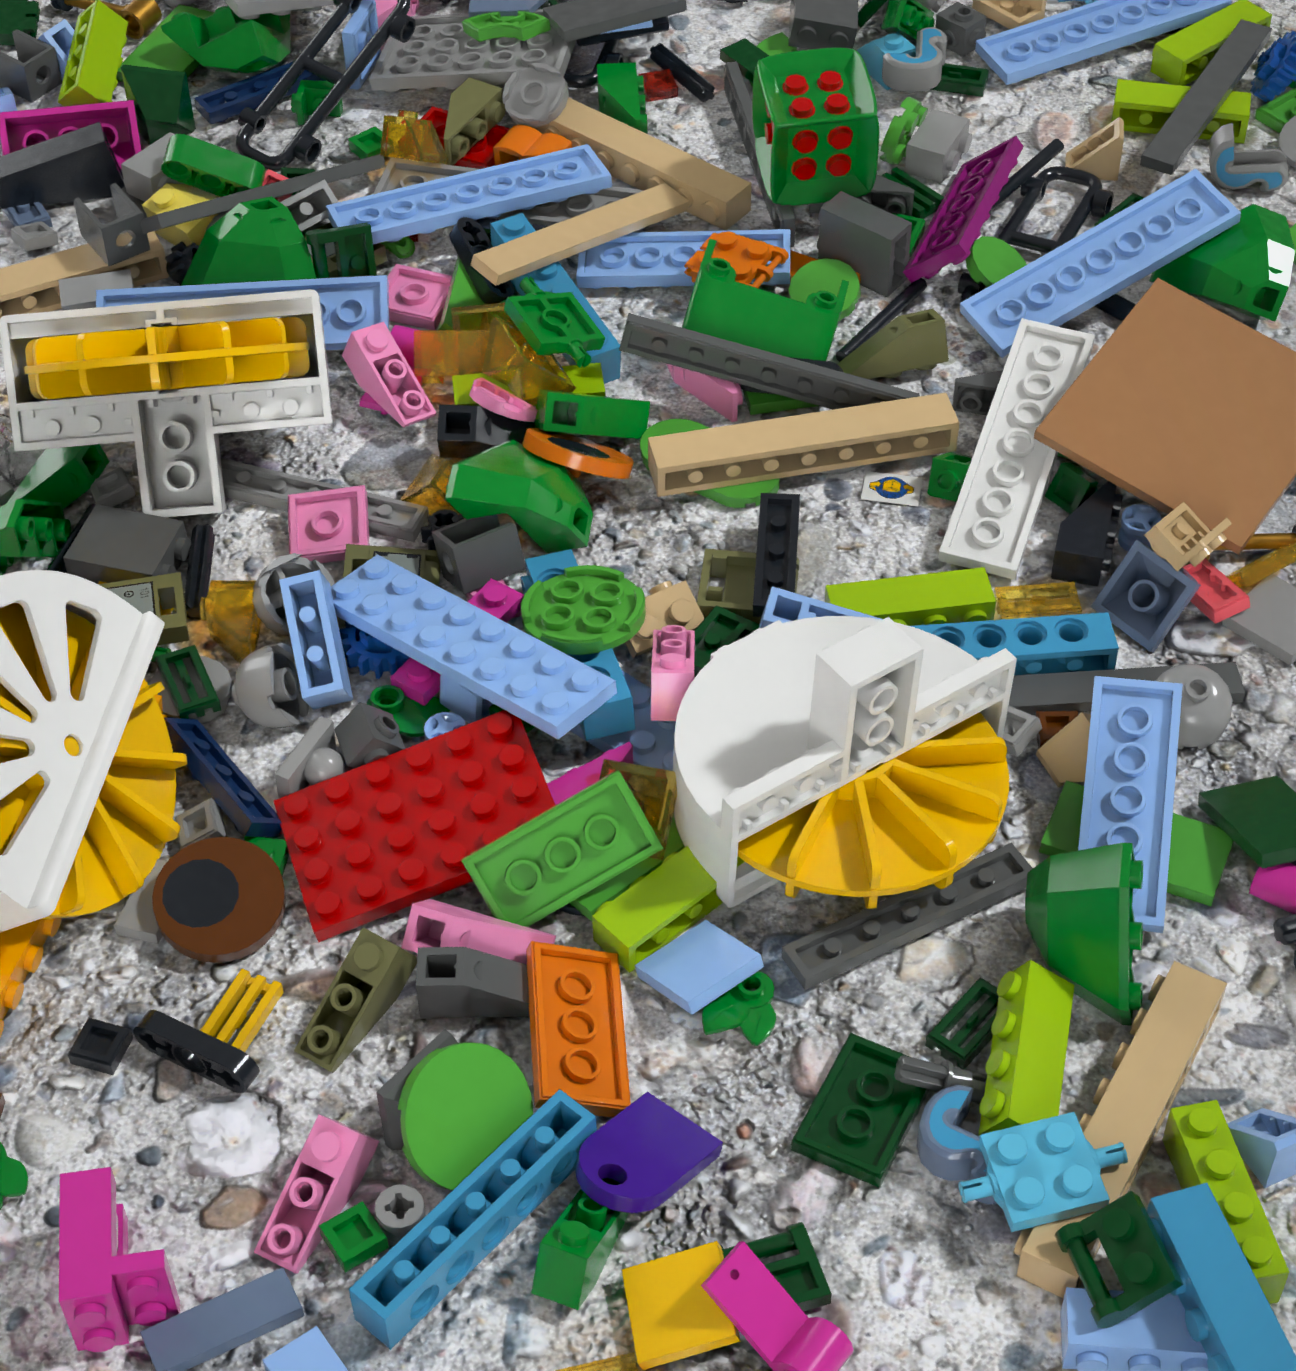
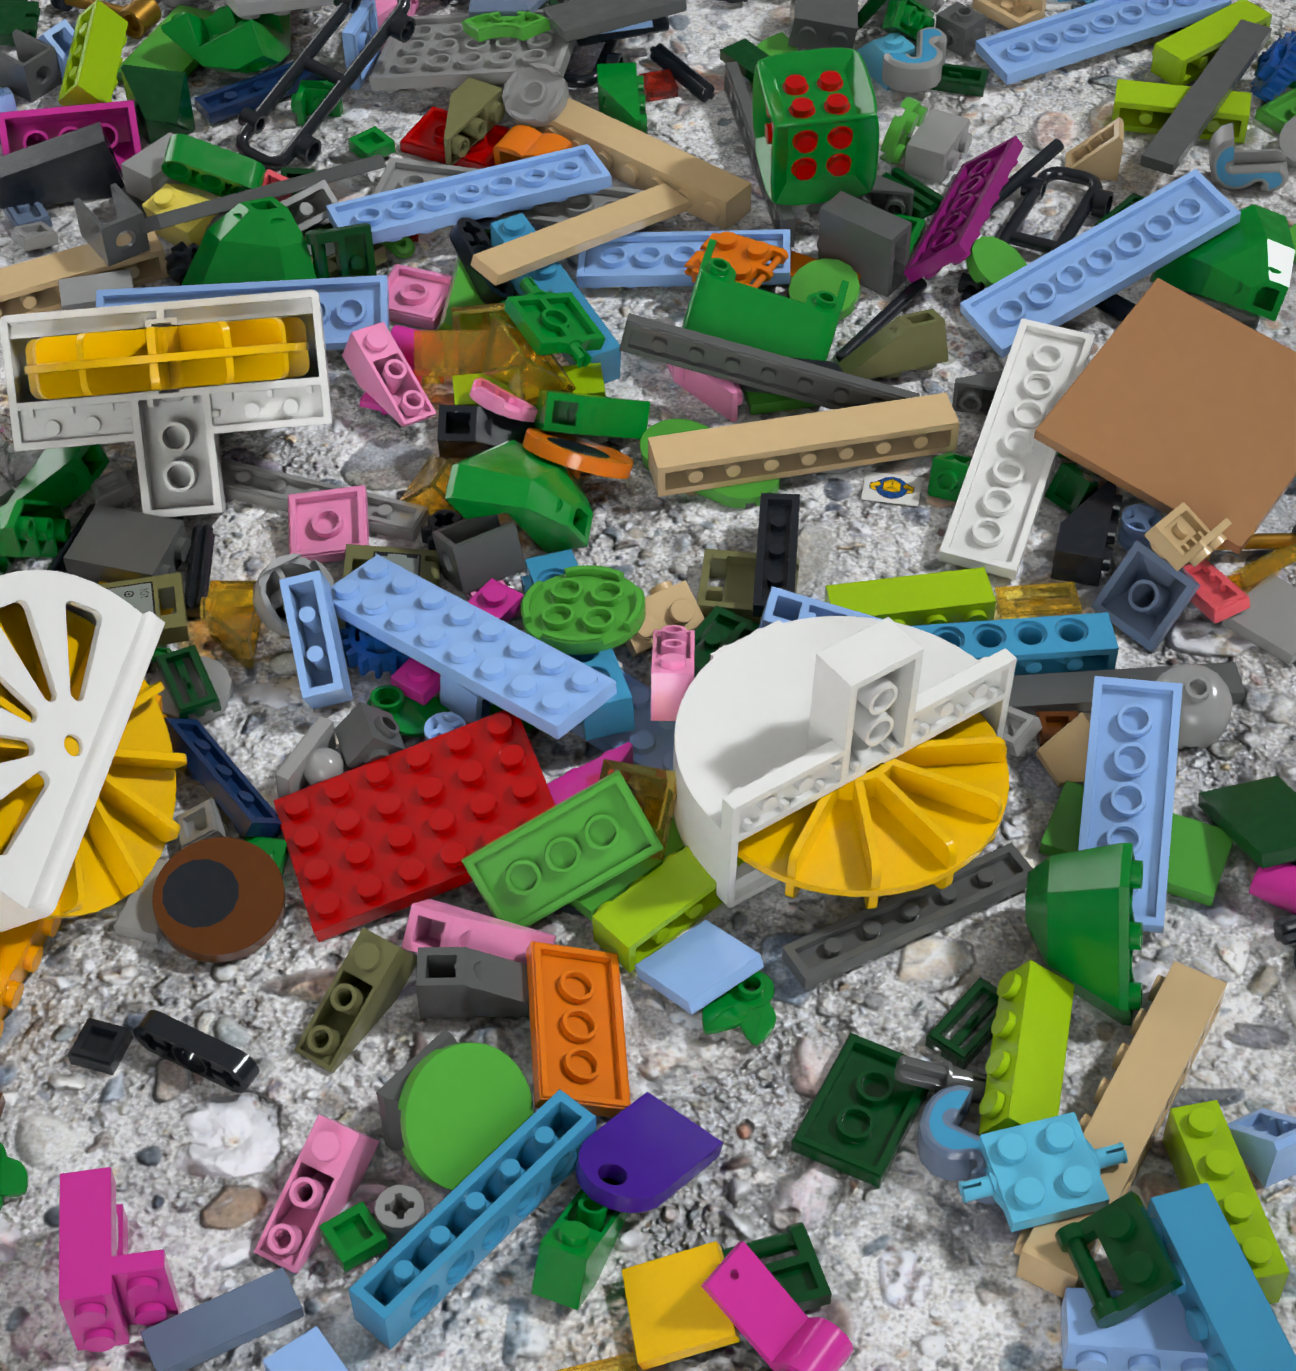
yellow tile [200,969,284,1052] -> none
light grey cylinder [232,643,309,729] -> none
clear yellow slope [380,110,448,164] -> none

